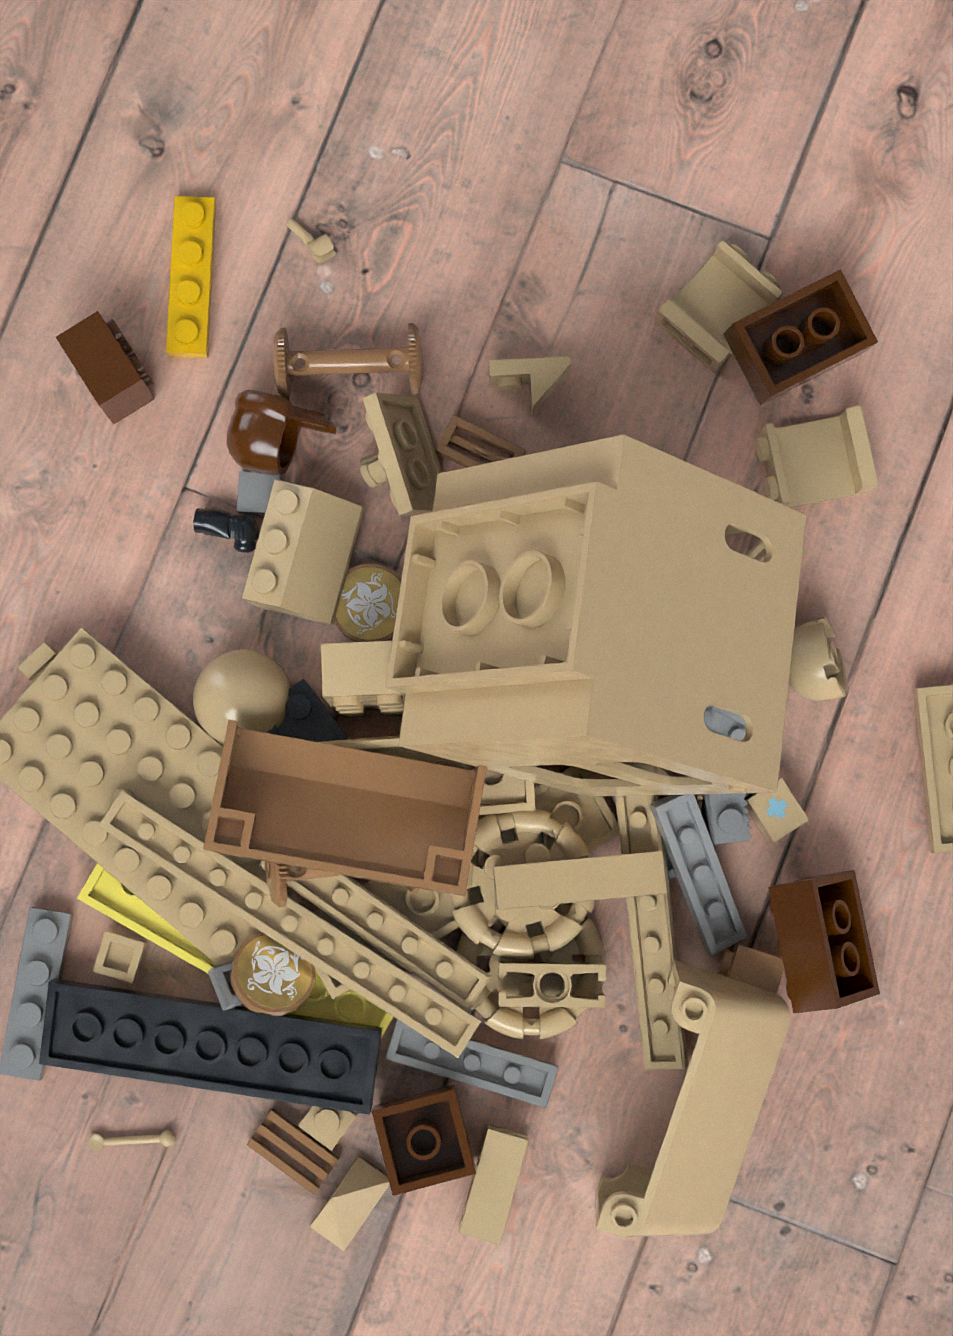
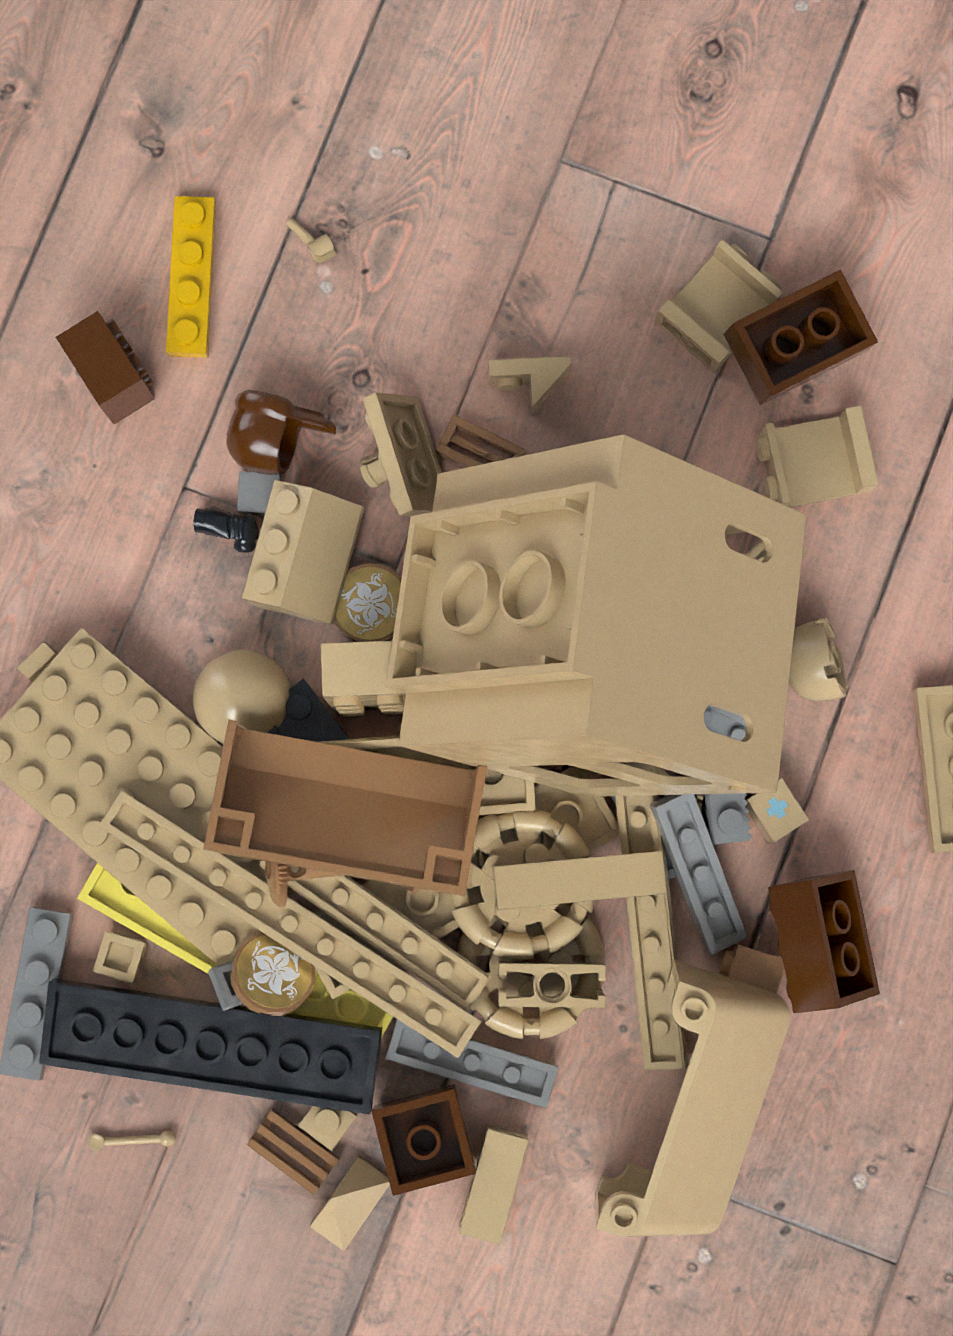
medium nougat hose [273,323,423,399] -> none

